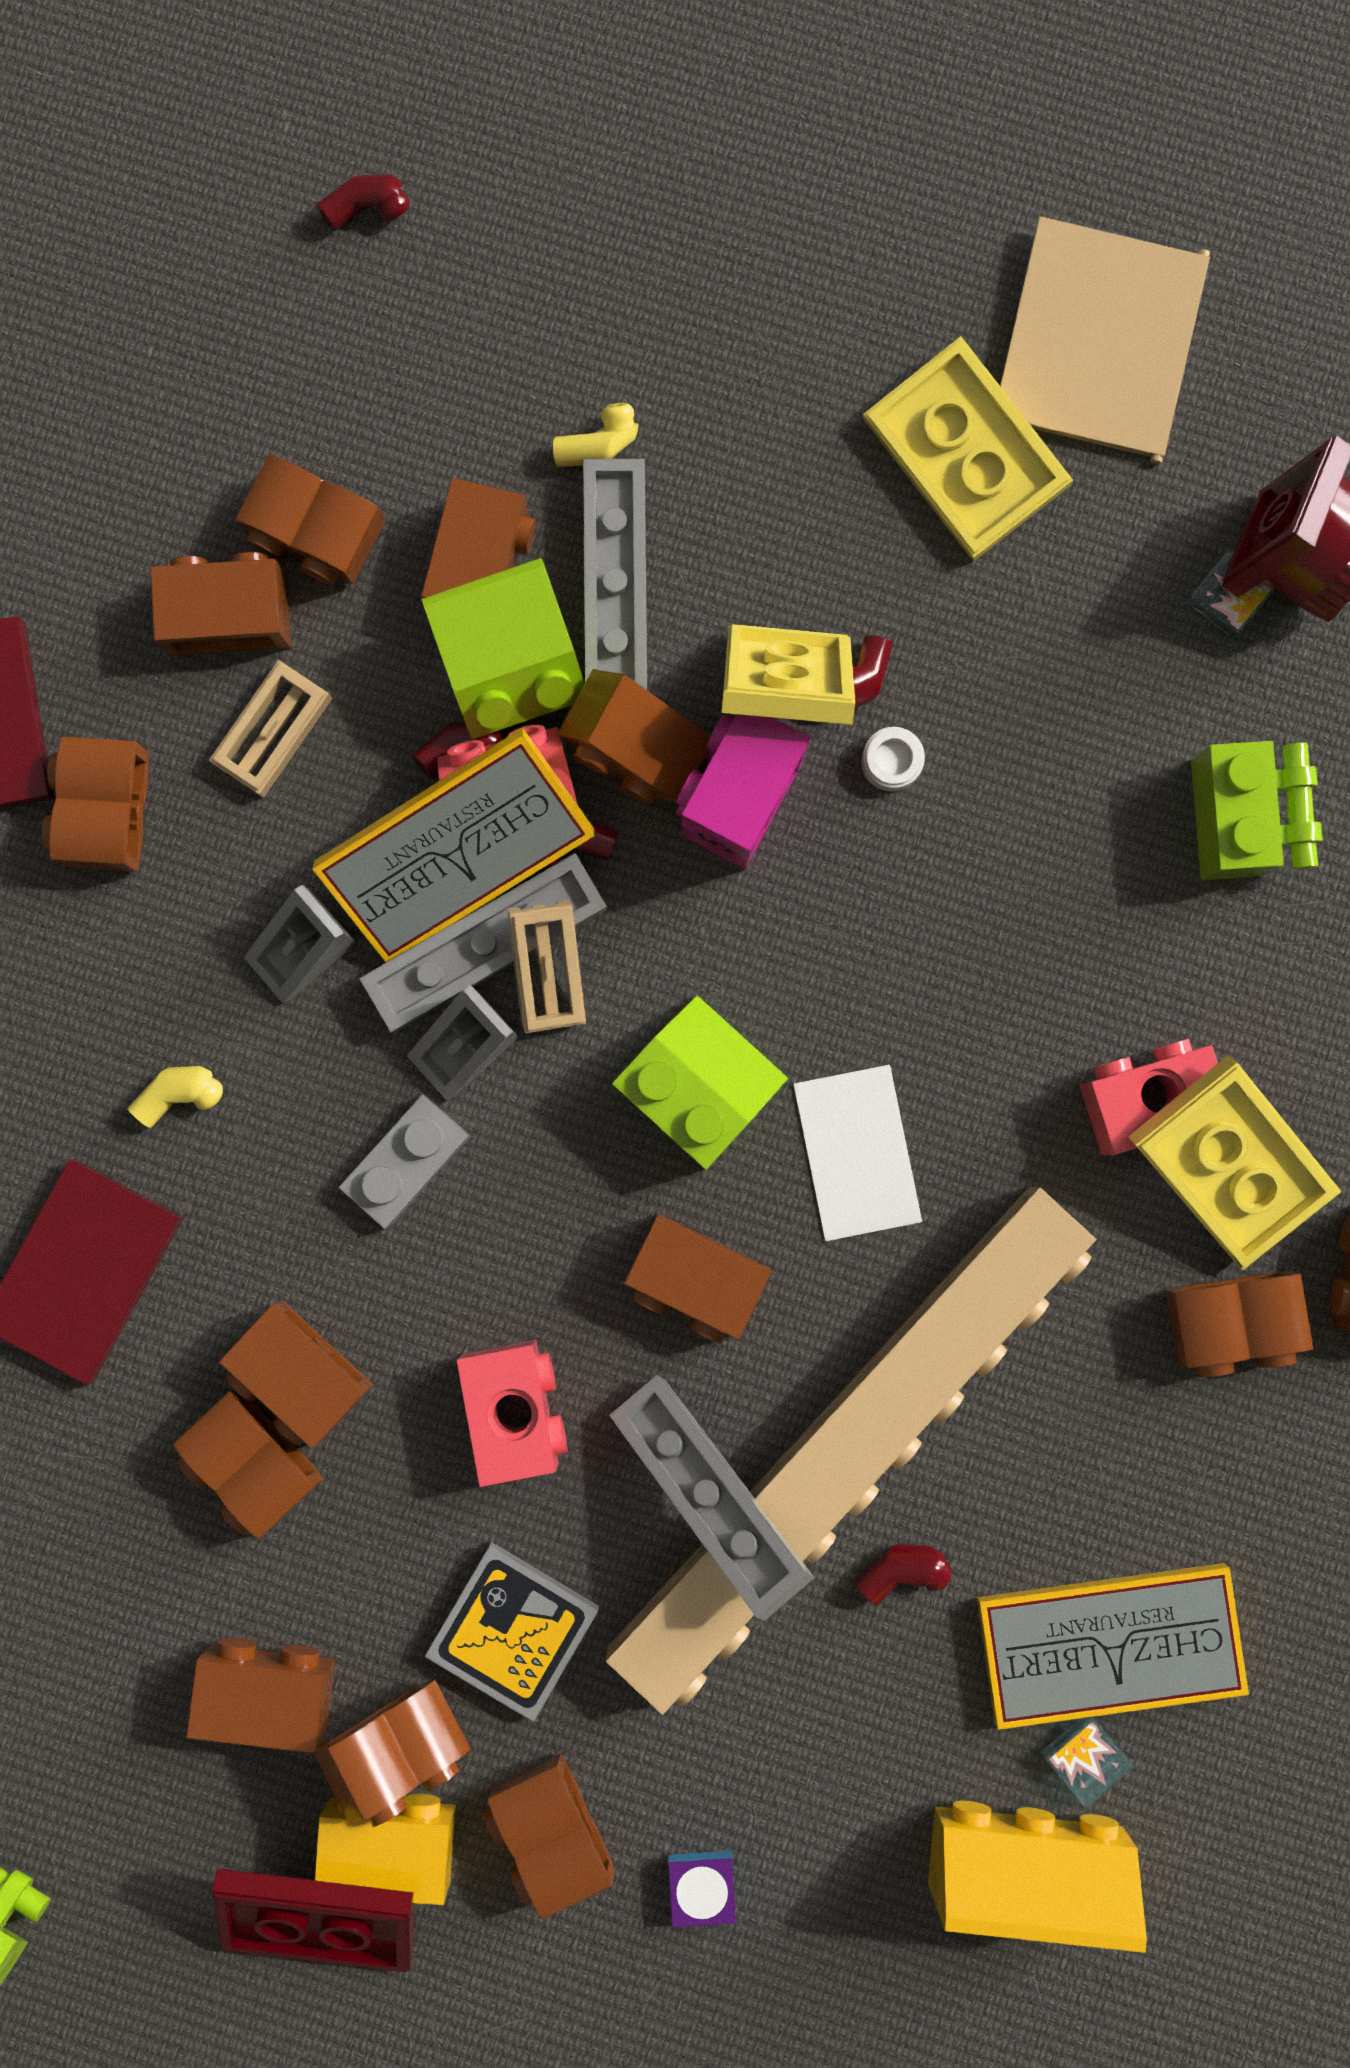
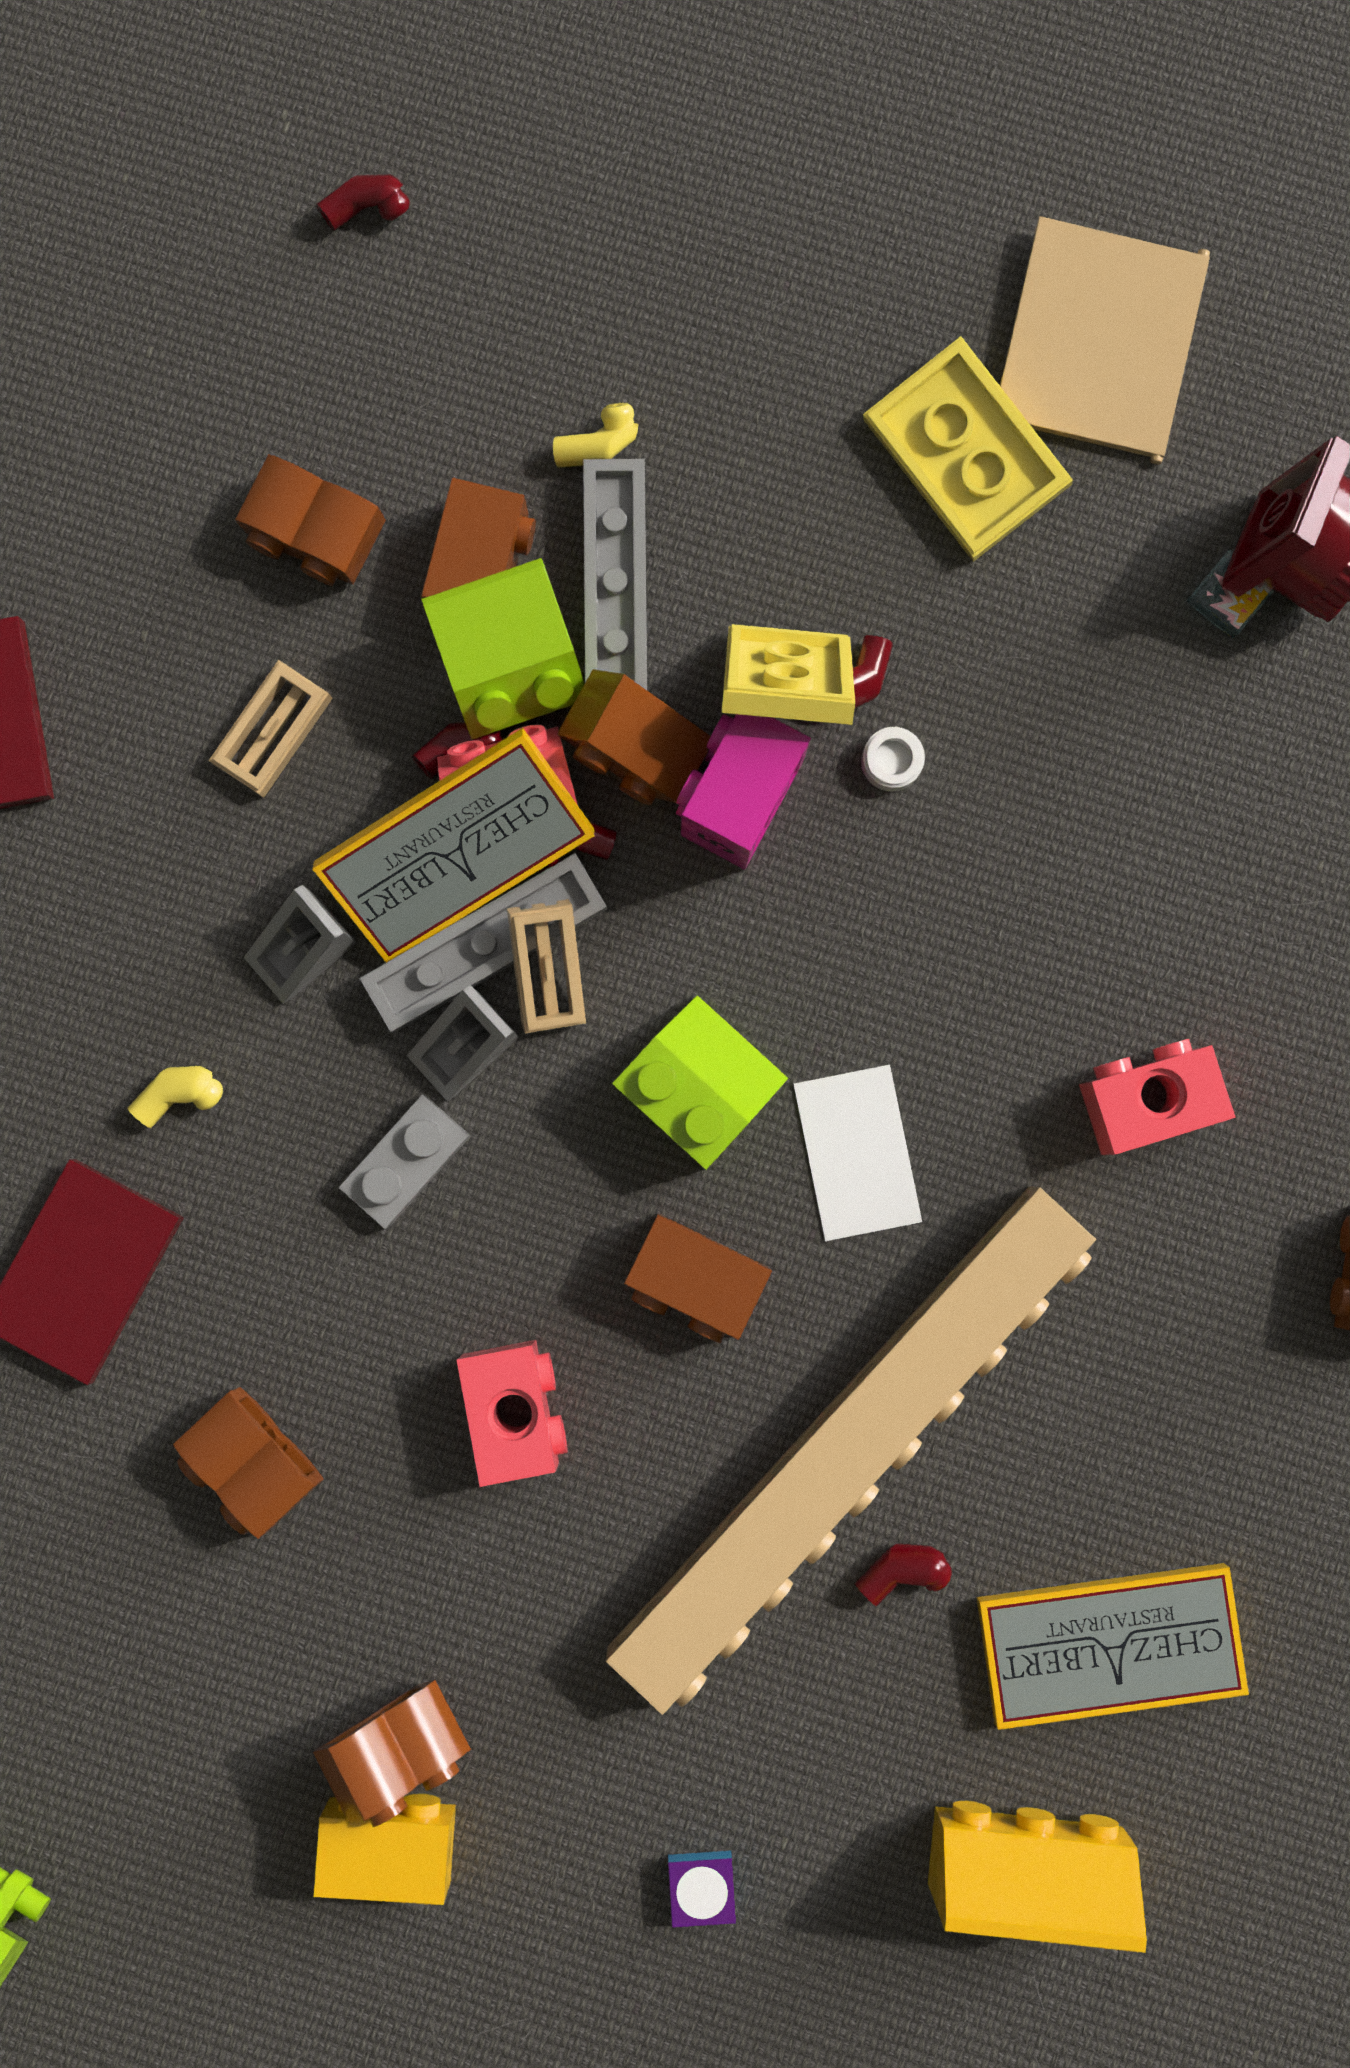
dark orange brick [41,737,149,872] -> none
dark orange brick [151,552,291,656] -> none
dark orange brick [186,1638,336,1753] -> none
dark red tile [211,1869,414,1973] -> none
dark orange brick [219,1301,374,1449] -> none
tile [425,1542,599,1722] -> none
dark orange brick [484,1753,615,1919] -> none
light grey plate [609,1375,814,1621] -> none
tile [1041,1717,1134,1808] -> none
light yellow tile [1128,1055,1341,1271] -> none
dark orange brick [1165,1271,1313,1377] -> none
lime brick [1191,741,1323,880] -> none

